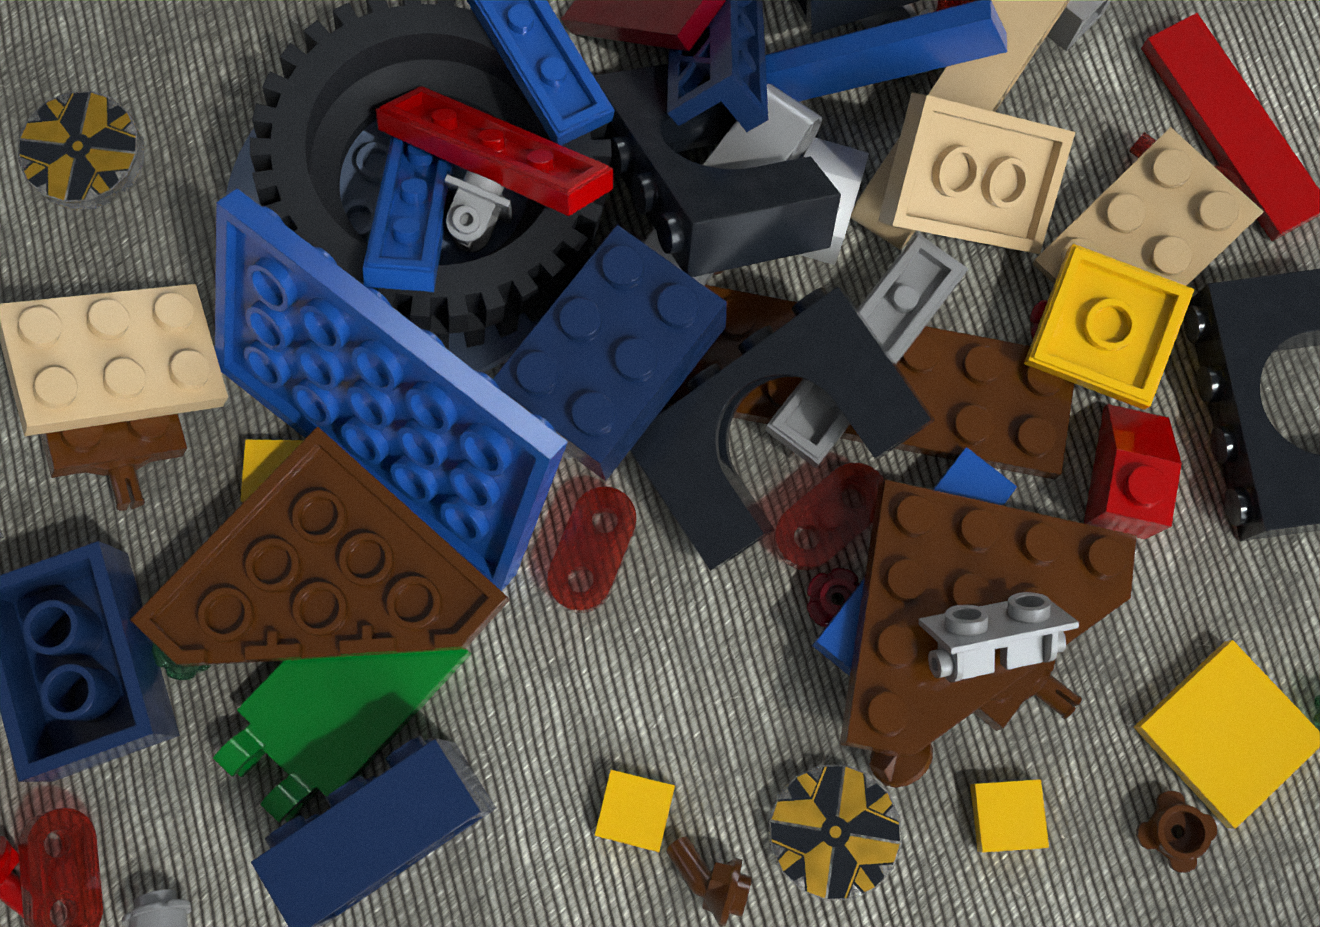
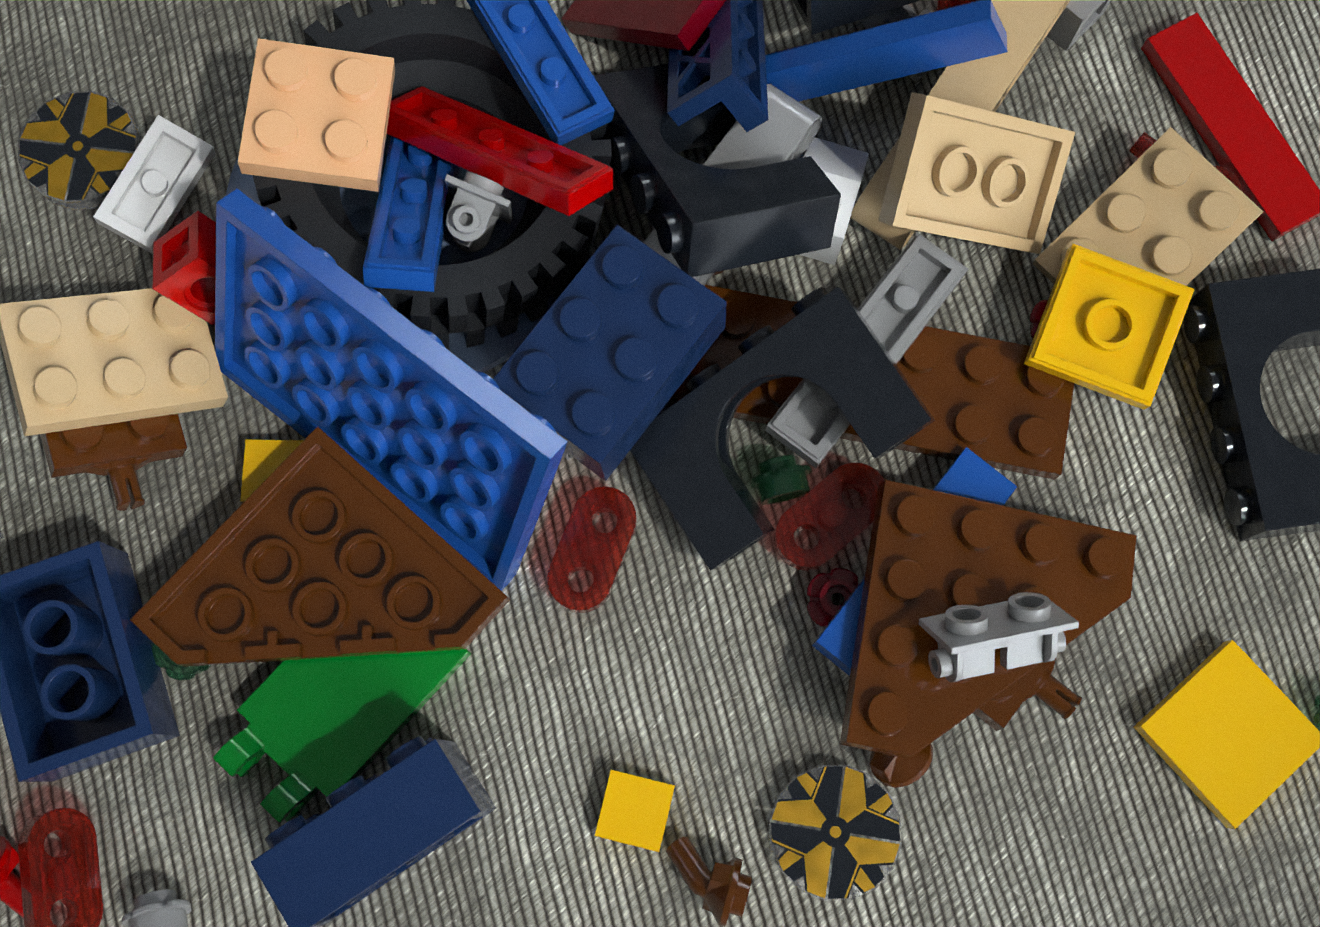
yellow tile [970,779,1049,853] -> none
red slope [1084,404,1182,539] -> none
reddish brown plate [1136,791,1217,873] -> none
none -> white plate [93,115,215,254]
none -> red brick [152,211,216,325]
none -> light nougat plate [238,38,395,192]
none -> clear green plate [751,455,812,505]

